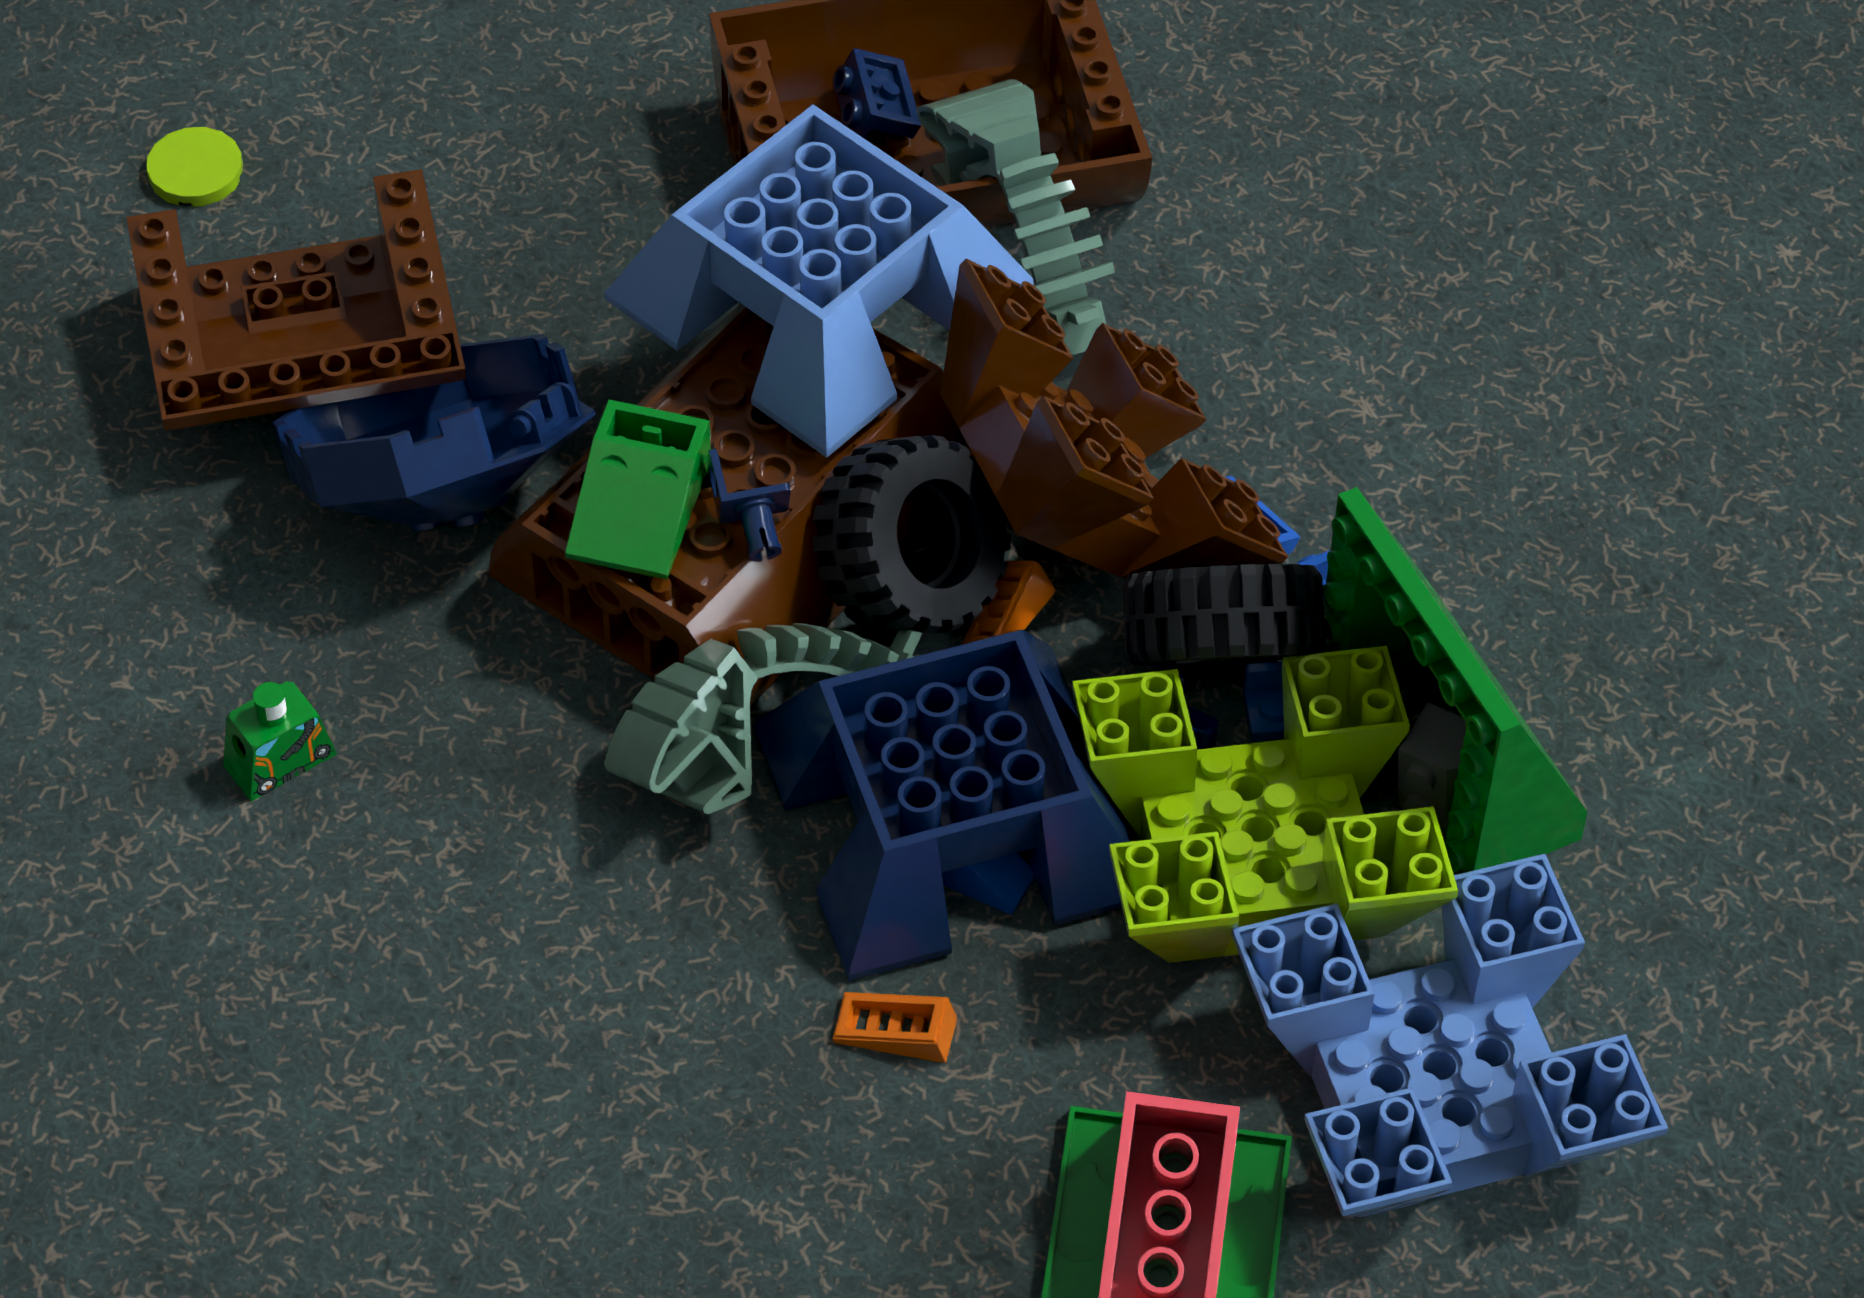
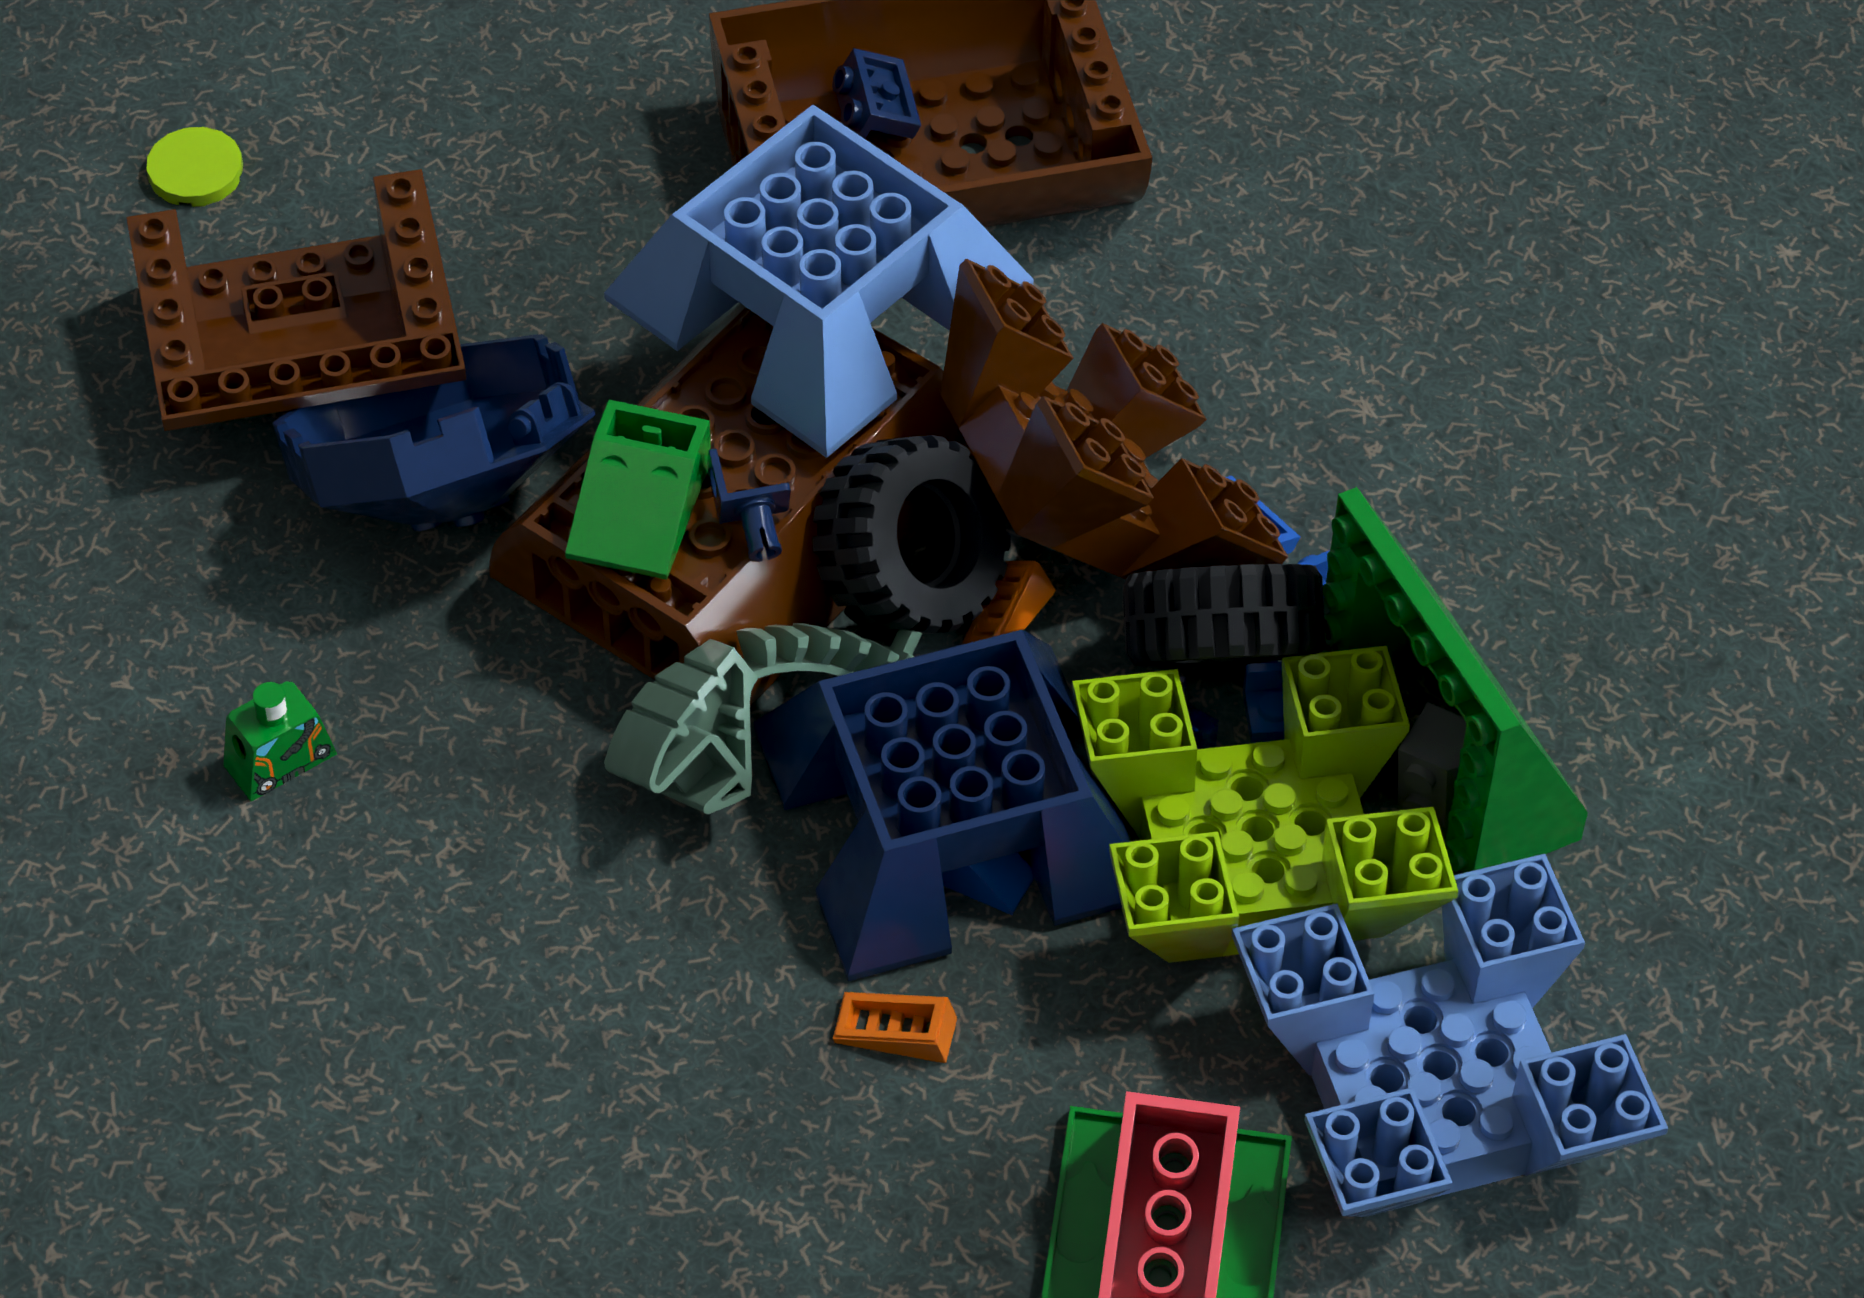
sand green piece [916,79,1115,355] -> none

